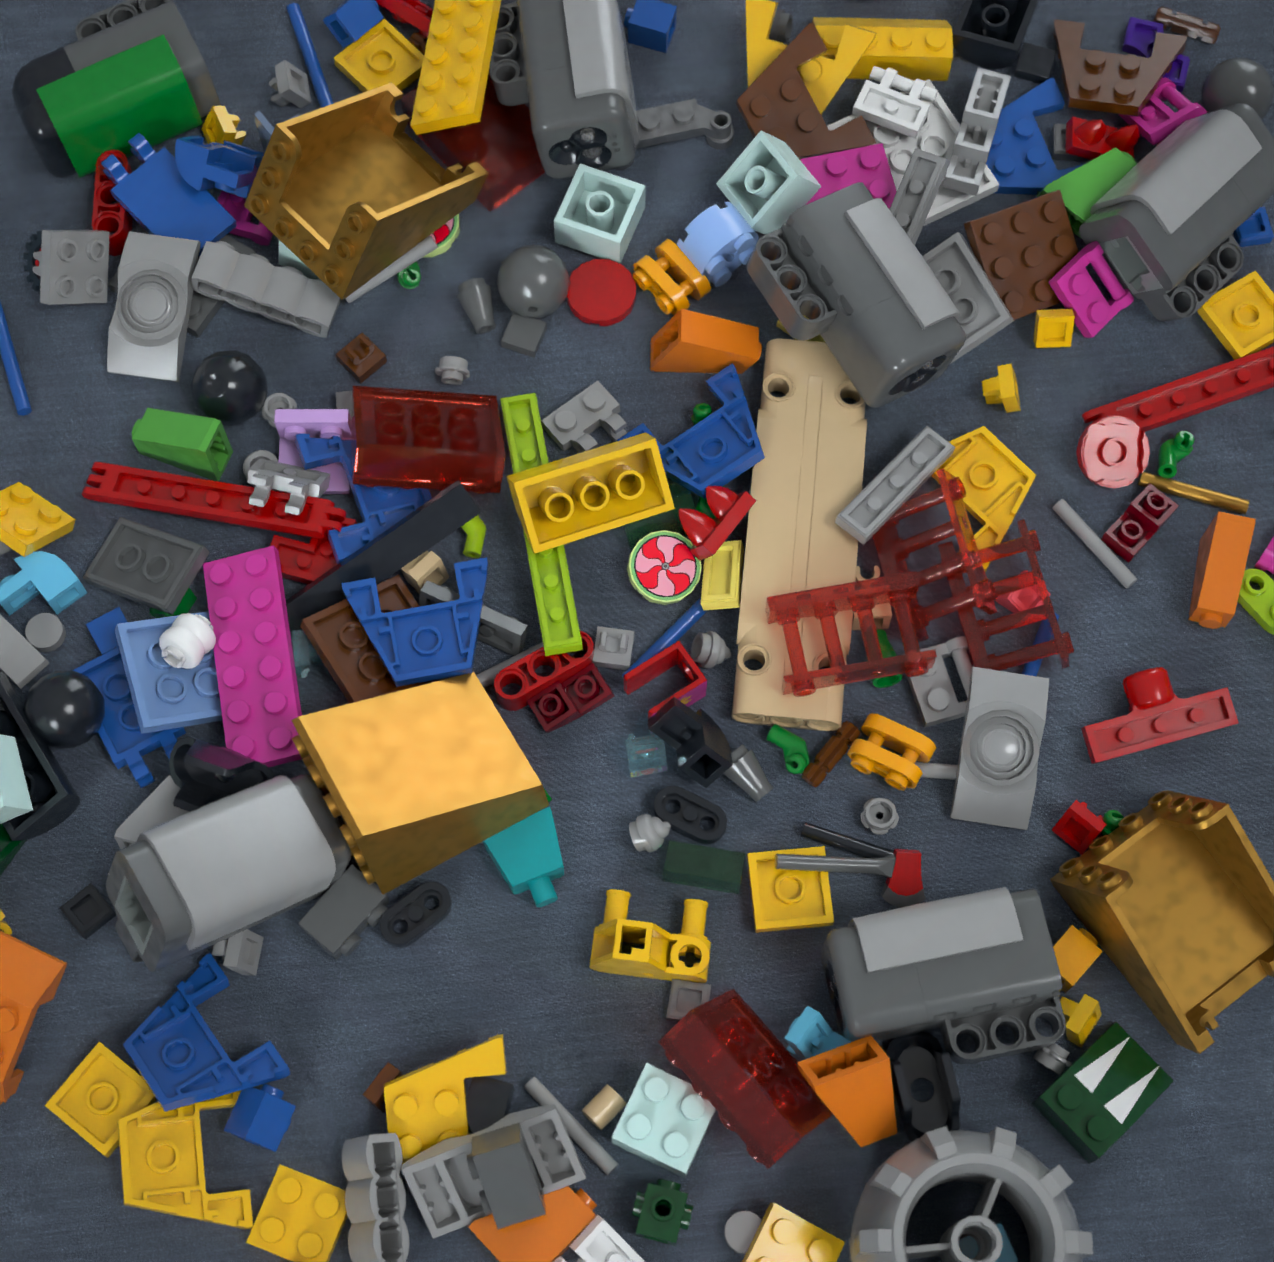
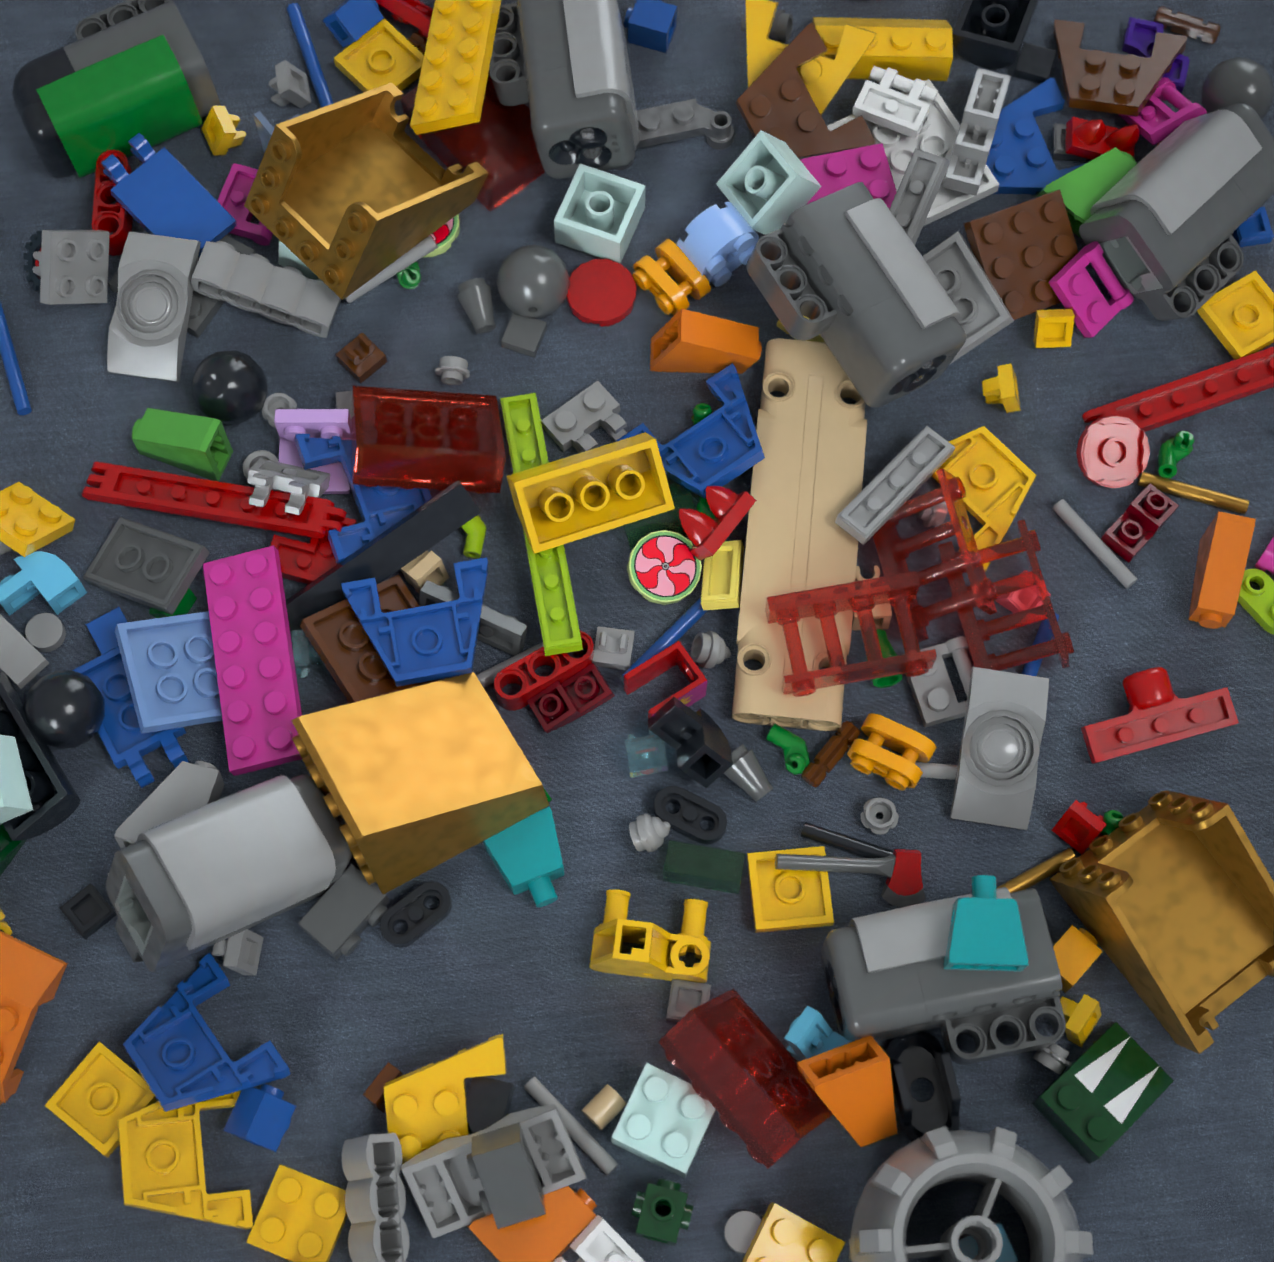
white piece [159,613,216,669] -> none
black piece [169,737,274,812] -> none
blue brick [175,136,264,199] -> none
none -> light grey plate [918,492,948,527]
none -> teal torso [944,875,1028,971]
none -> pearl gold bar [996,848,1076,893]

